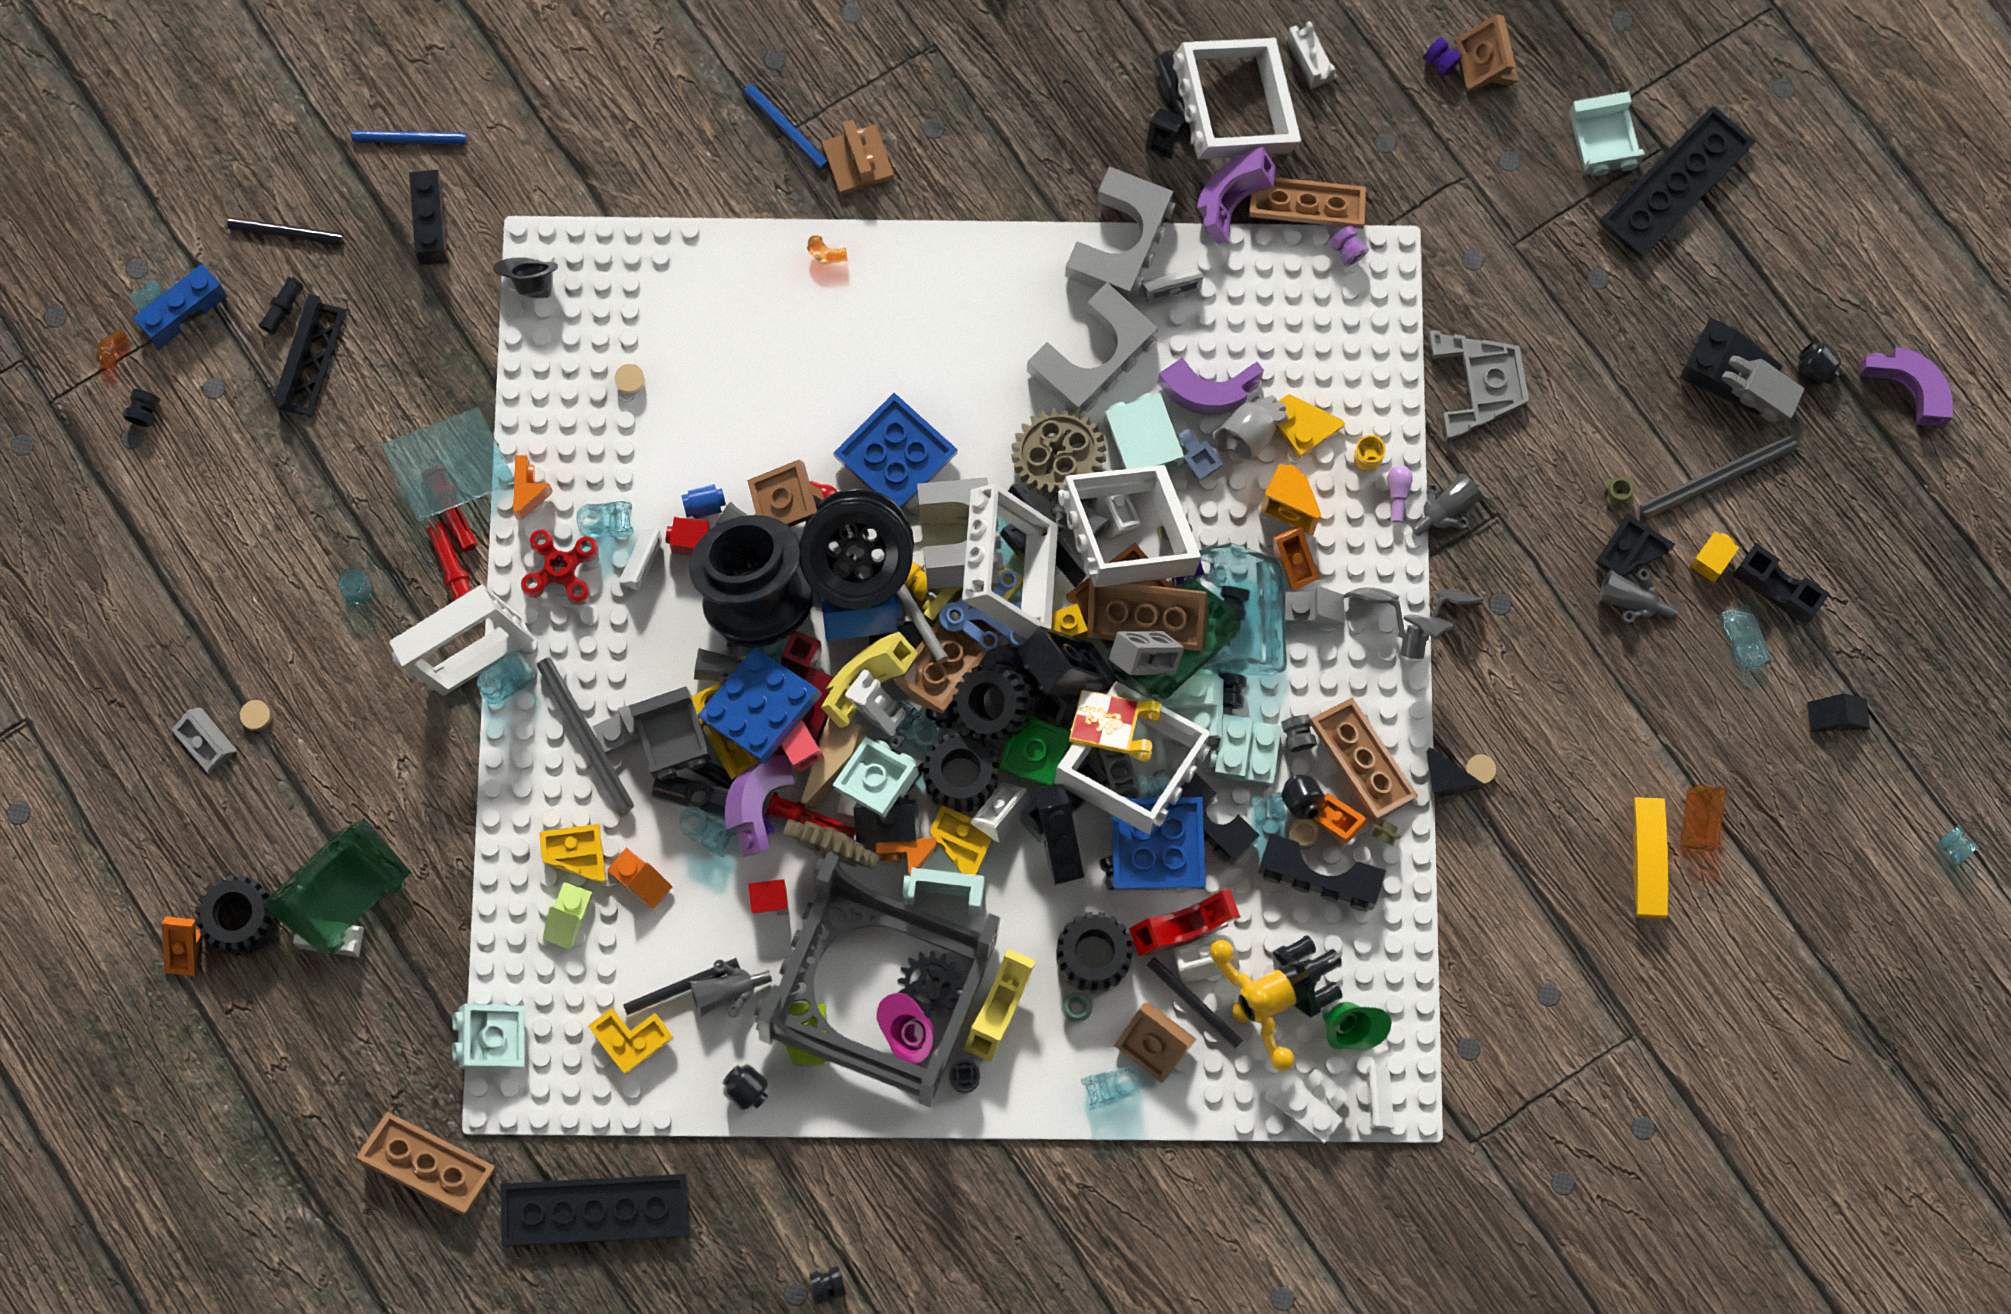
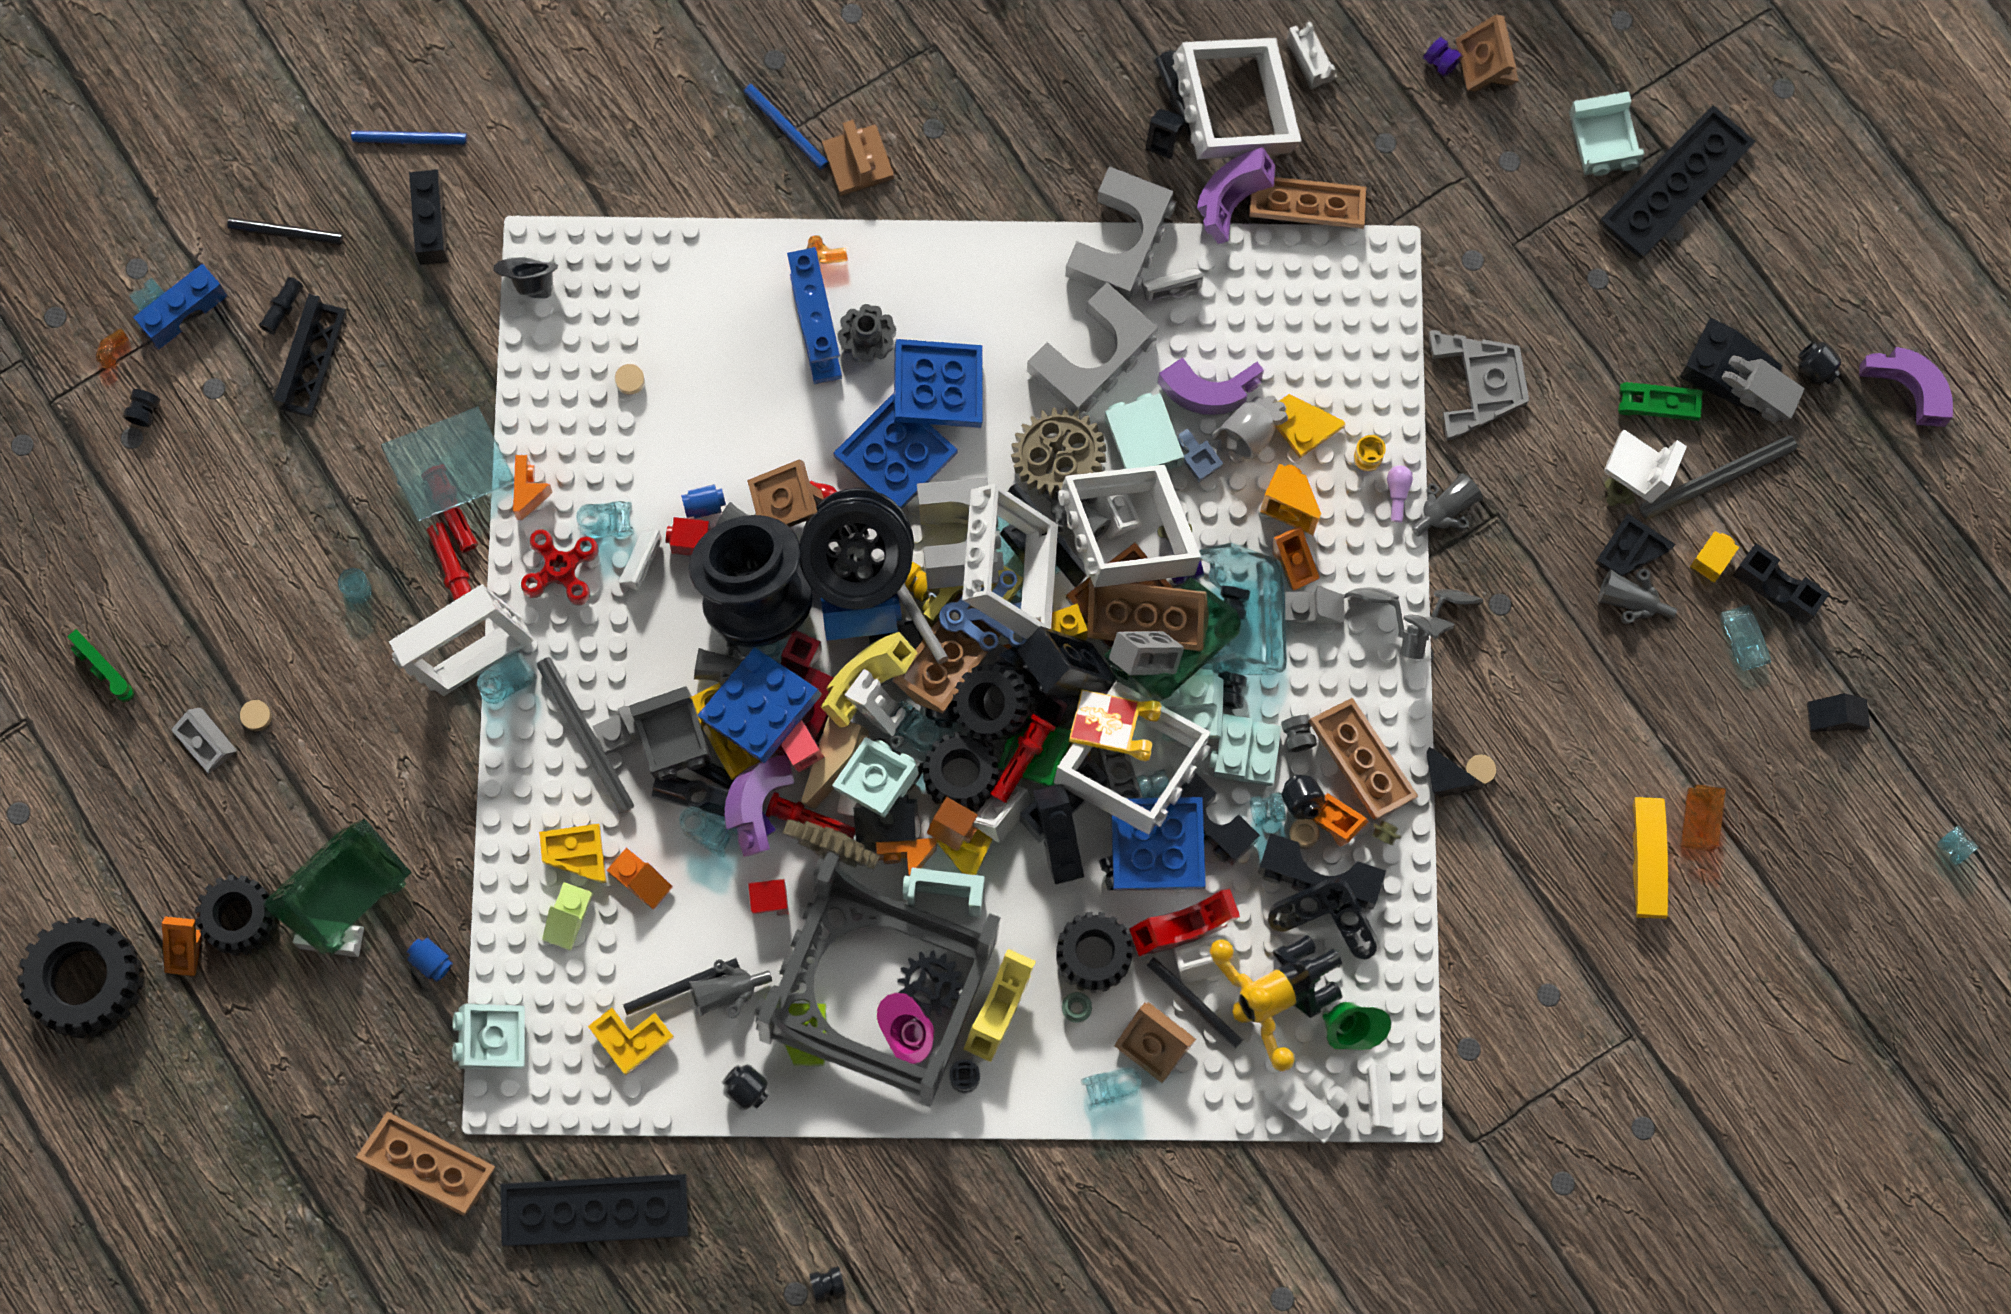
medium lavender wheel [1329,226,1369,266] -> none
none -> black tyre [17,917,144,1038]
none -> green plate [67,629,134,702]
none -> blue brick [407,938,453,982]
none -> blue fence [787,247,842,385]
none -> dark grey plant [837,304,896,364]
none -> blue plate [894,339,983,428]
none -> dark orange brick [927,797,978,851]
none -> red pin [990,714,1056,803]
none -> black beam [1268,877,1378,960]
none -> white bracket [1604,430,1687,504]
none -> green plate [1618,382,1702,421]

